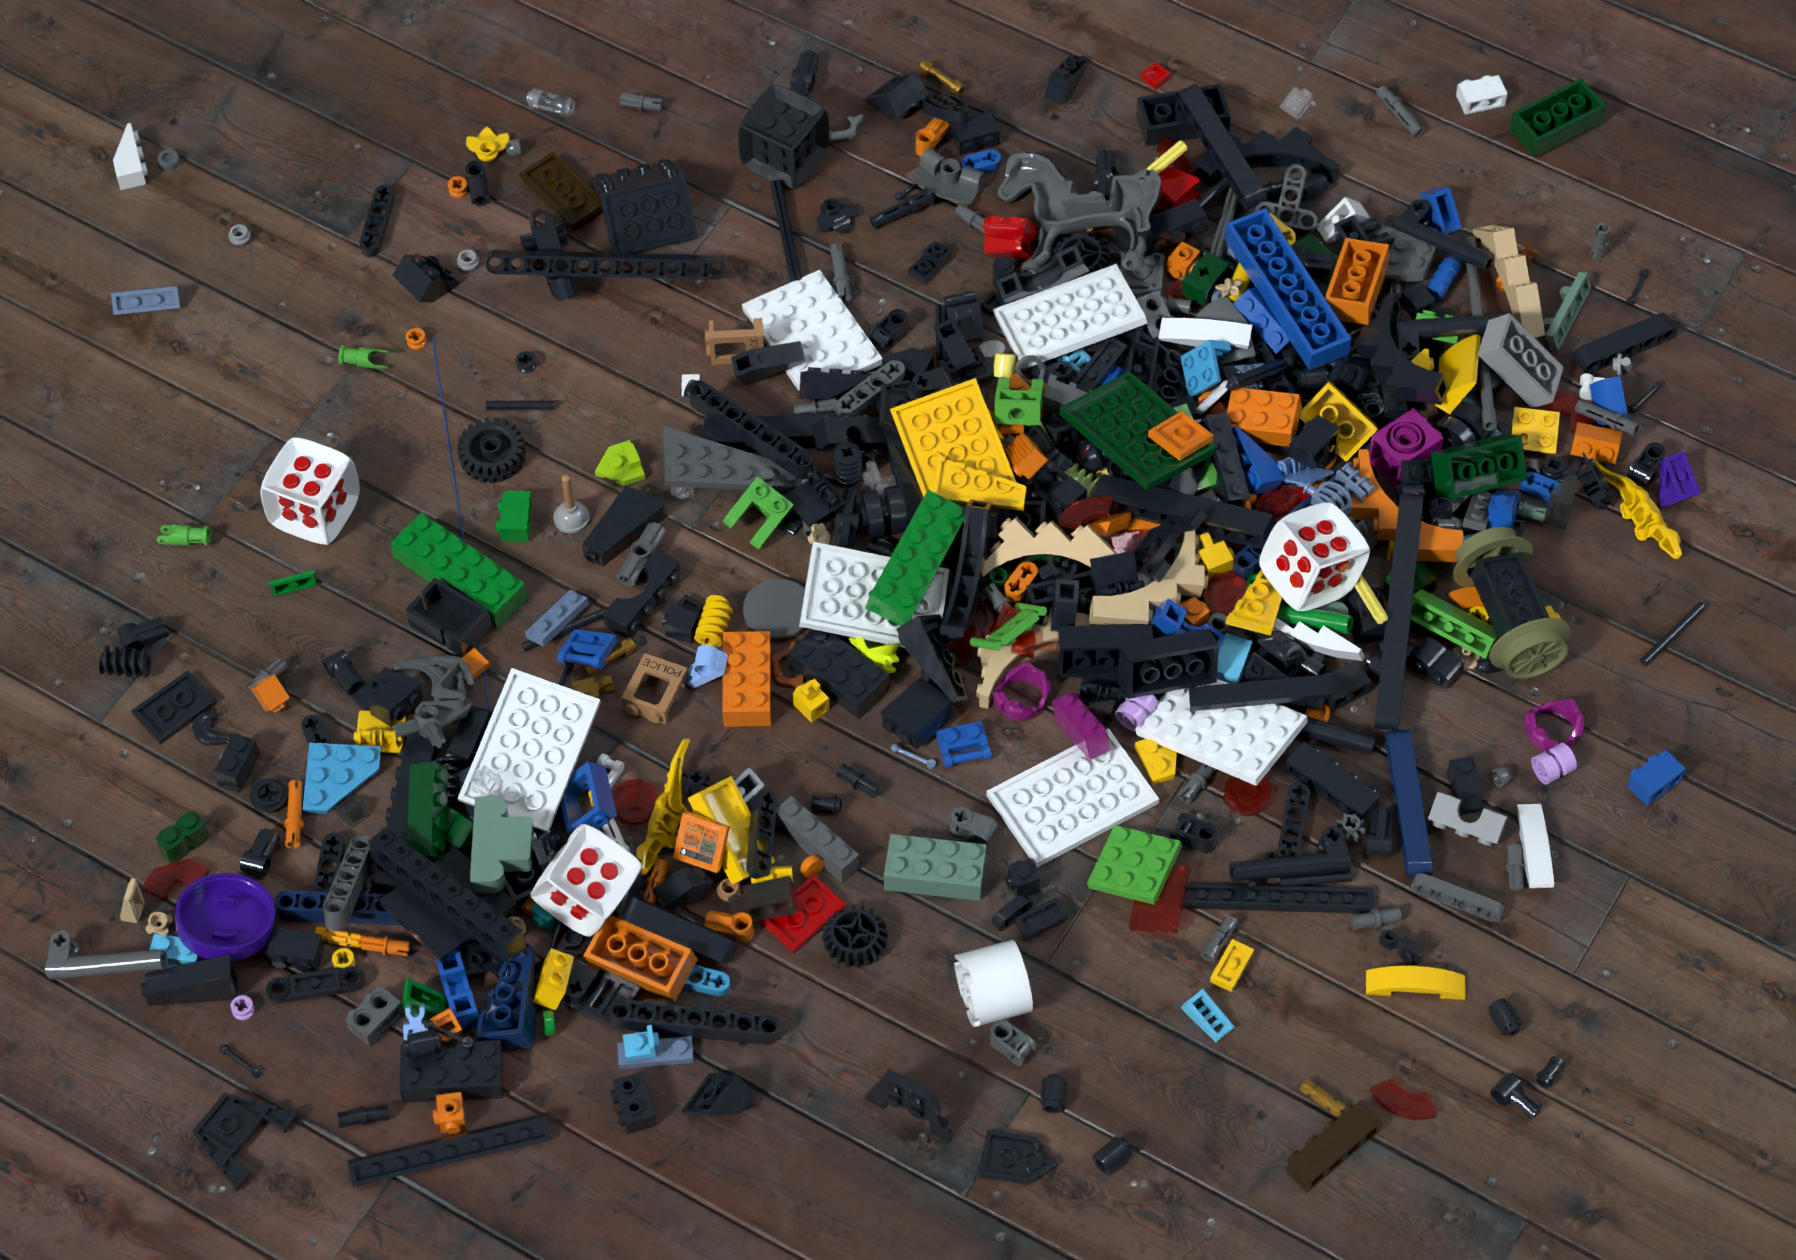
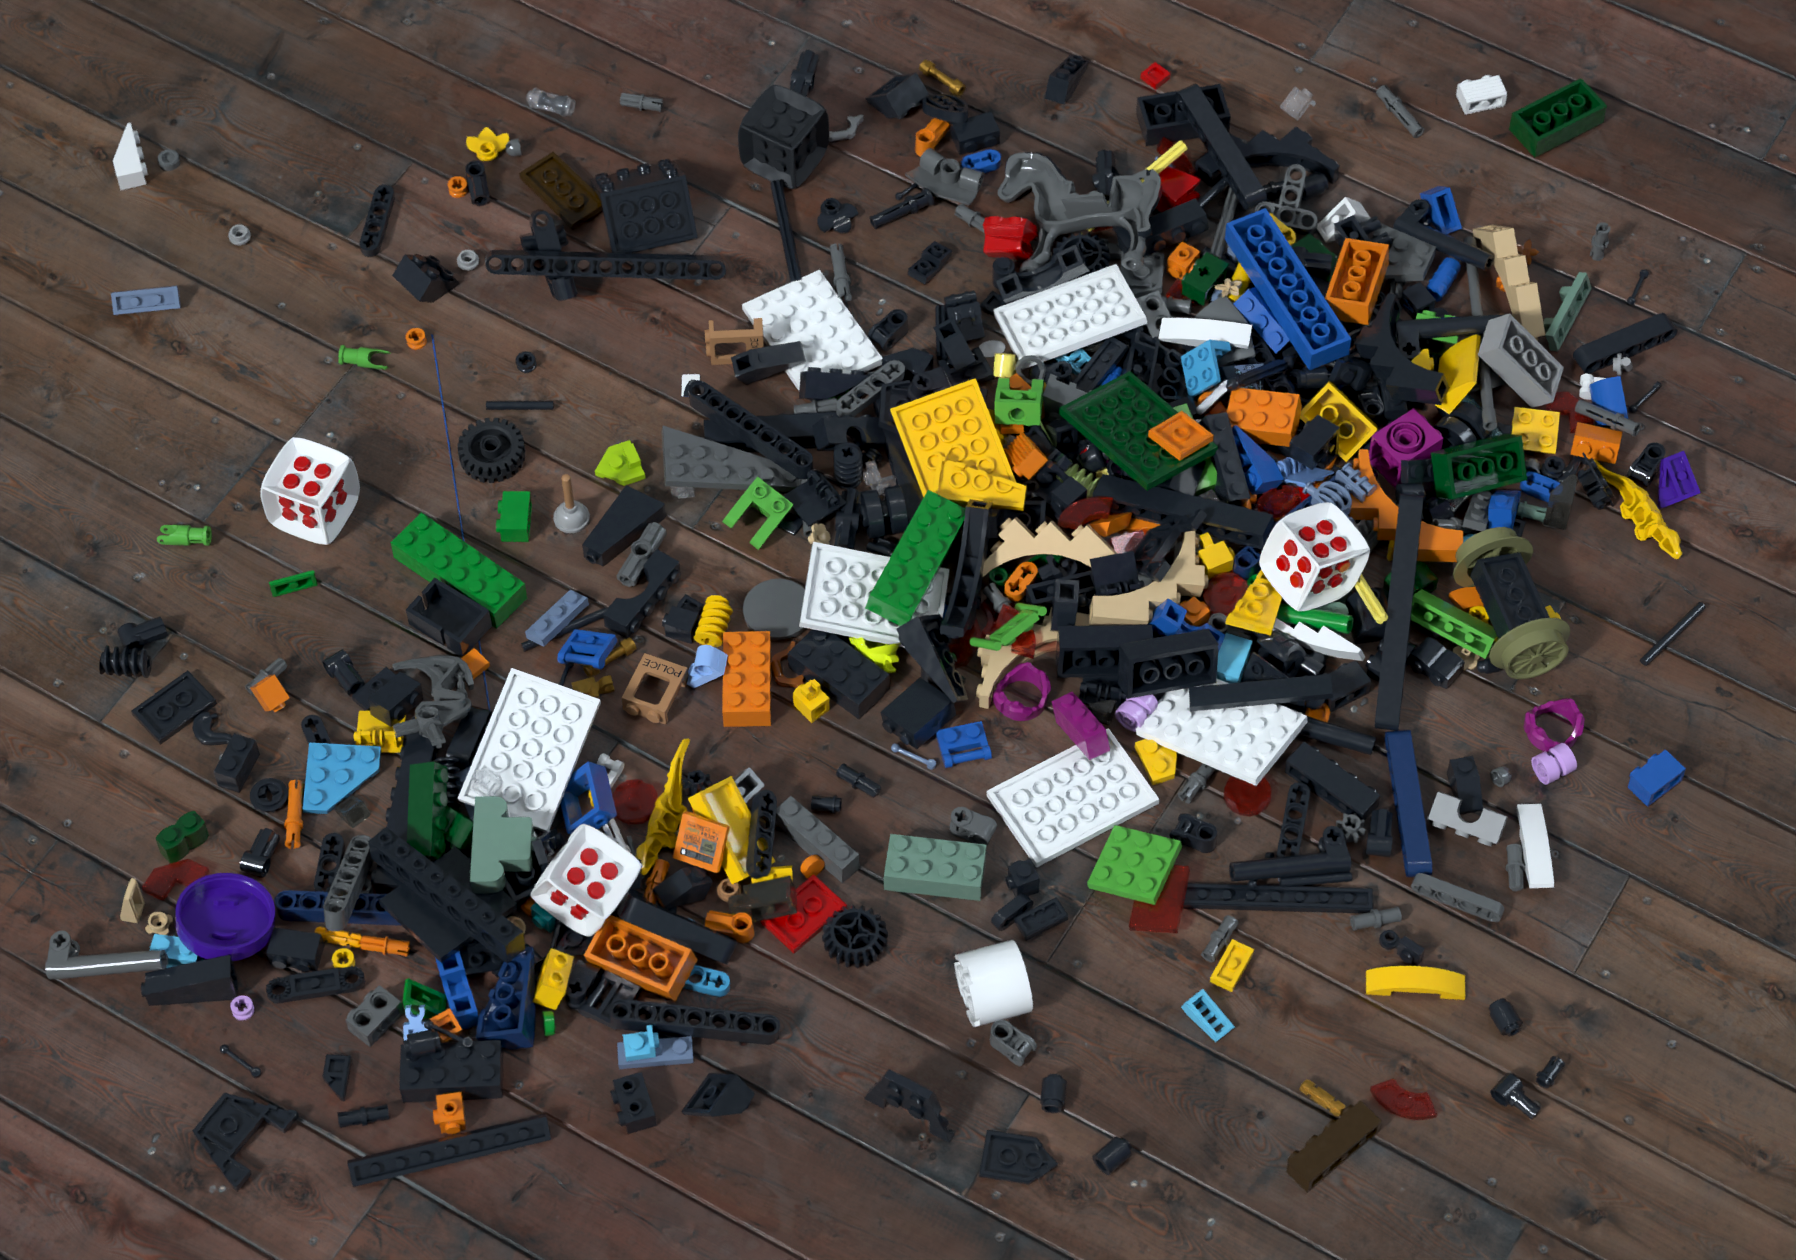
none -> black tile [322,1054,352,1101]

